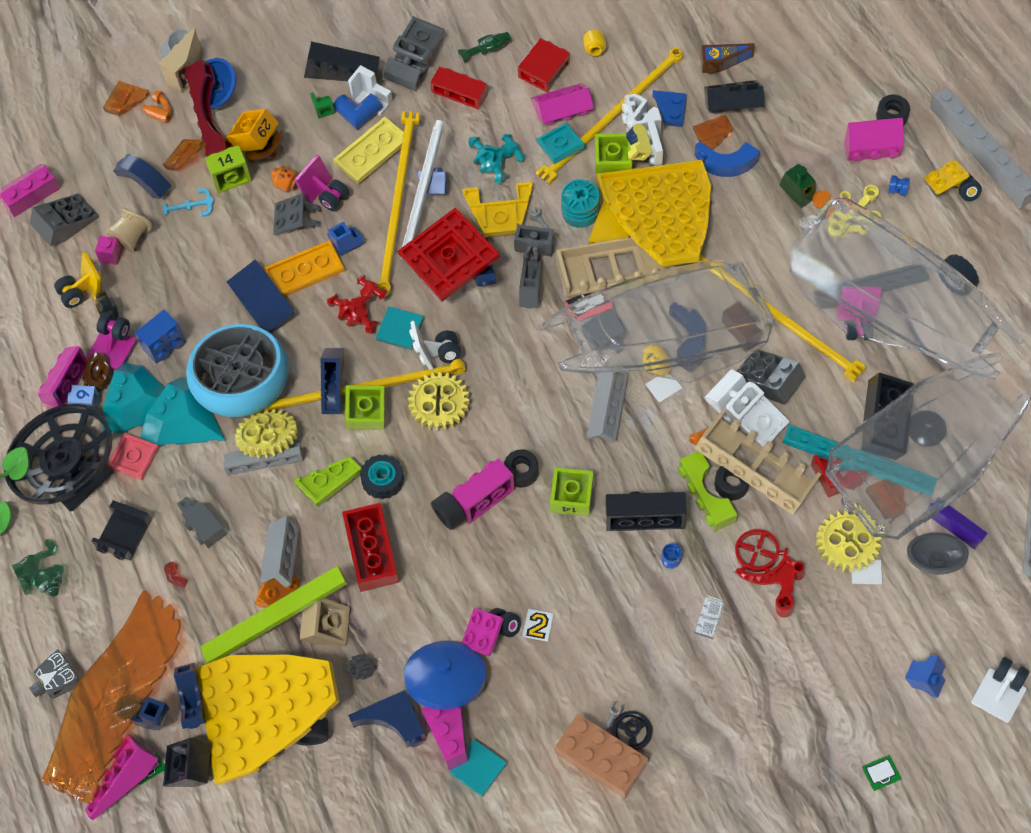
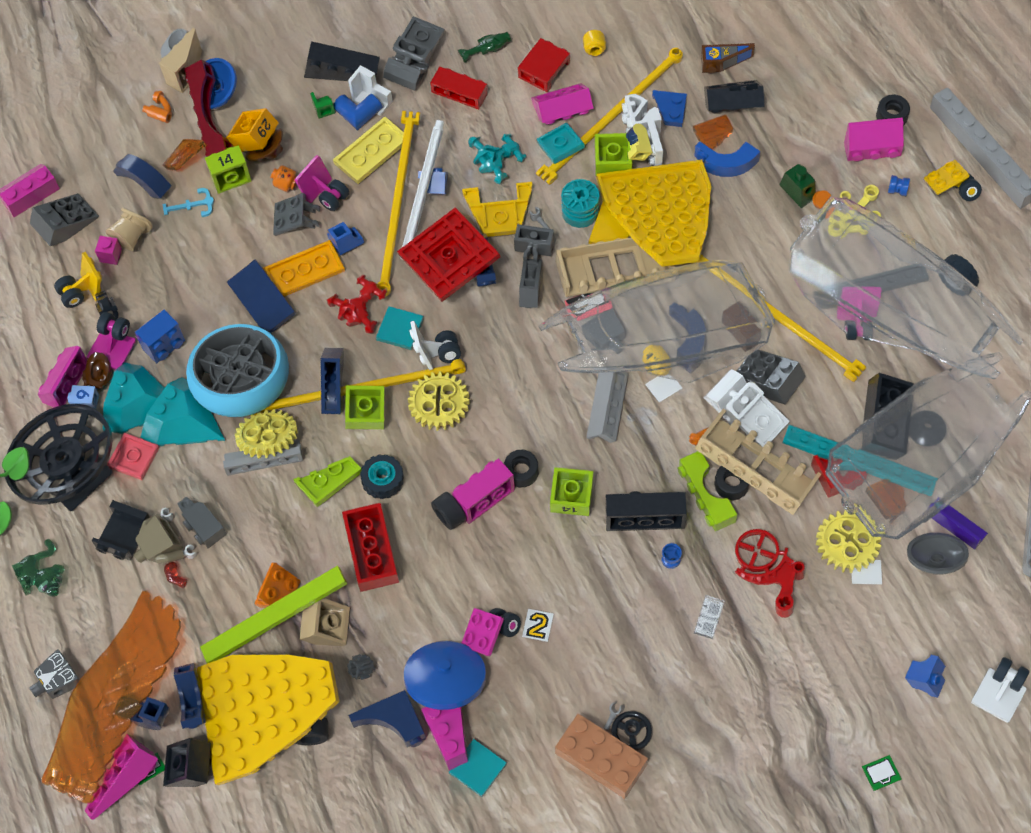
clear orange wing [103,80,150,117] -> none
light grey panel [260,516,299,587] -> none
none -> dark tan torso [134,507,197,563]

